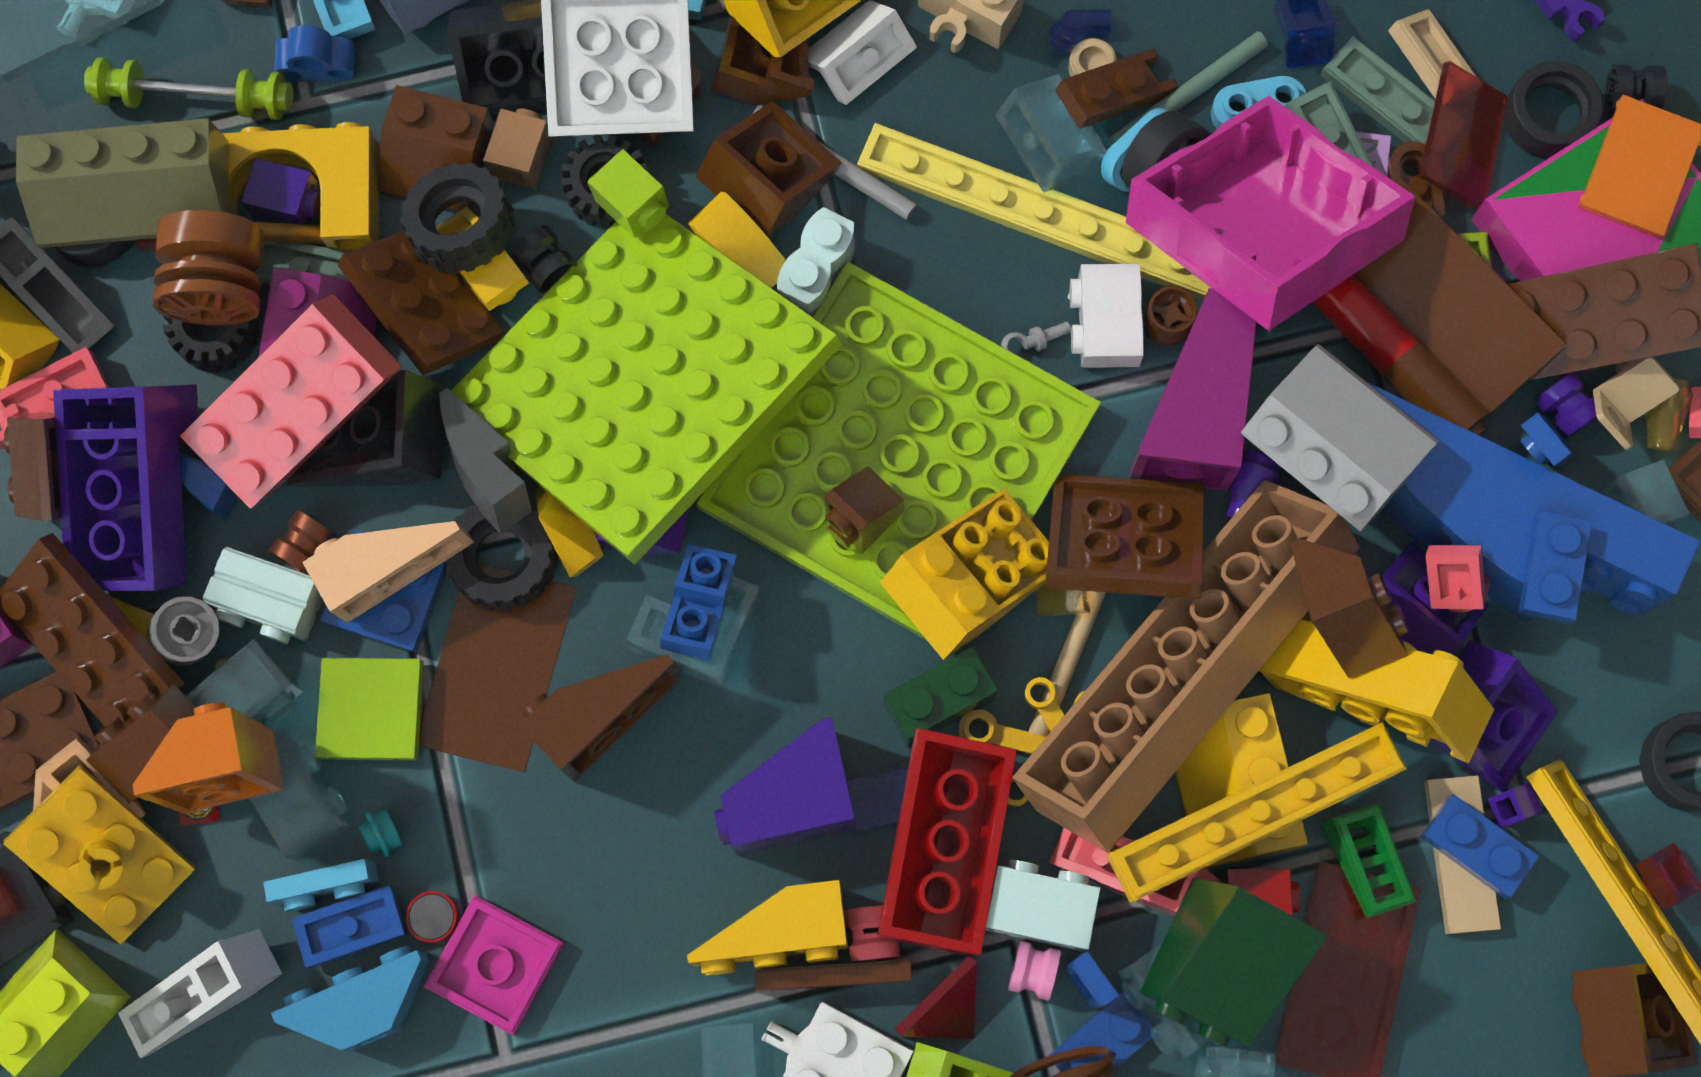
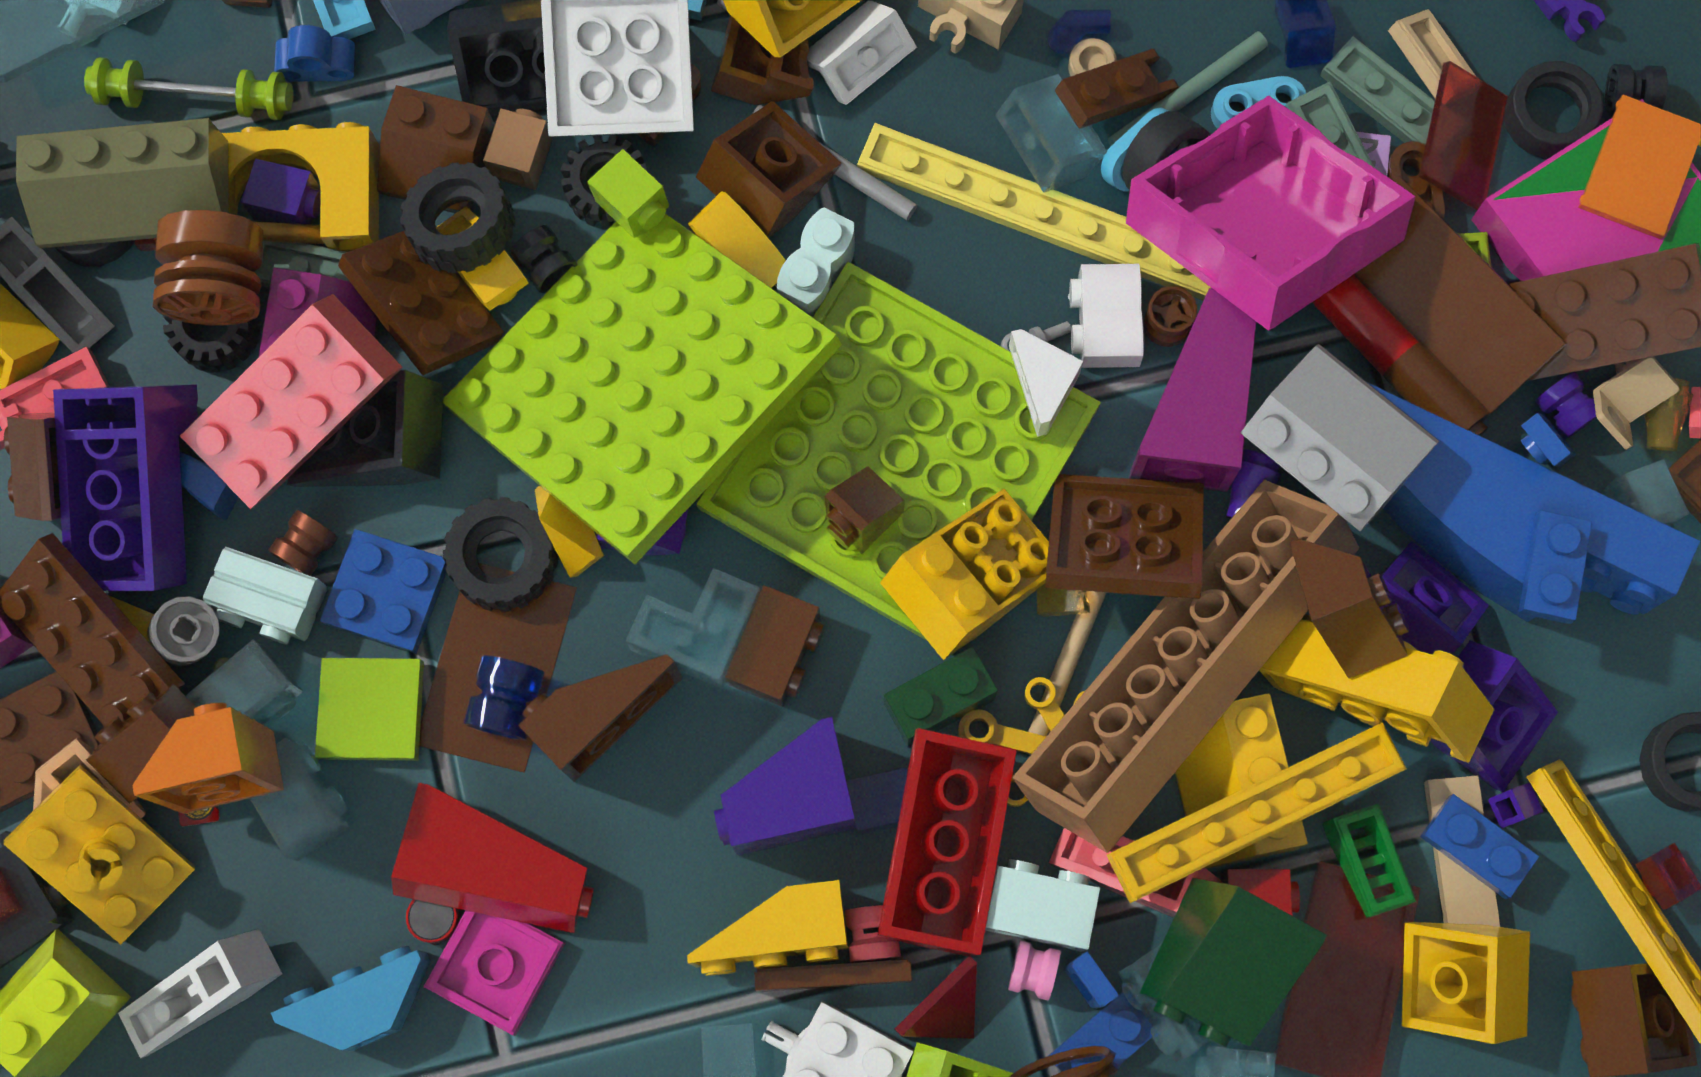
medium azure plate [263,859,379,912] -> none
blue plate [292,885,408,969] -> none
light nougat slope [302,521,474,623] -> none
teal plate [358,809,402,857] -> none
dark grey slope [439,388,532,534] -> none
blue slope [660,544,737,661] -> none
coral bracket [1426,545,1490,613] -> none
none -> red slope [391,783,594,933]
none -> clear blue wheel [462,655,545,741]
none -> reddish brown brick [725,585,825,707]
none -> white slope [1009,329,1083,437]
none -> yellow slope [1402,922,1530,1044]

